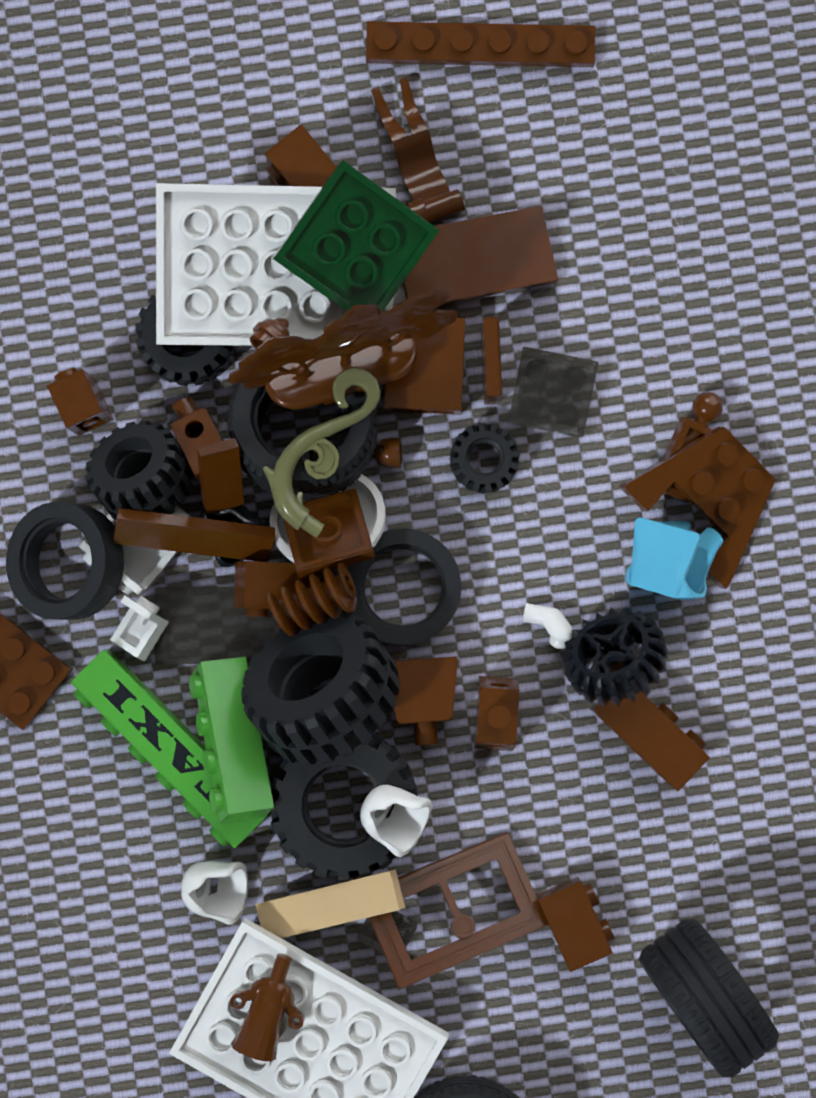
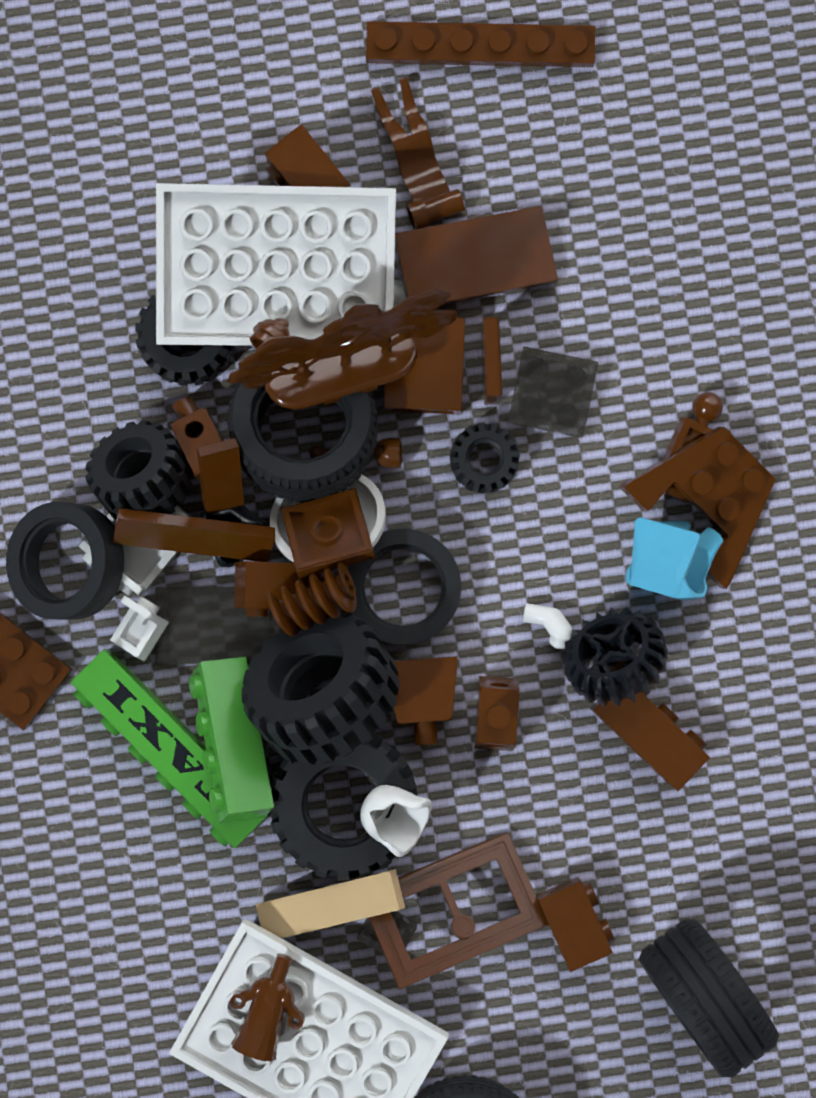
reddish brown brick [47,367,114,436] -> none
white hair [181,861,248,925] -> none
olive plant [263,367,380,538] -> none
dark green plate [272,159,440,311] -> none

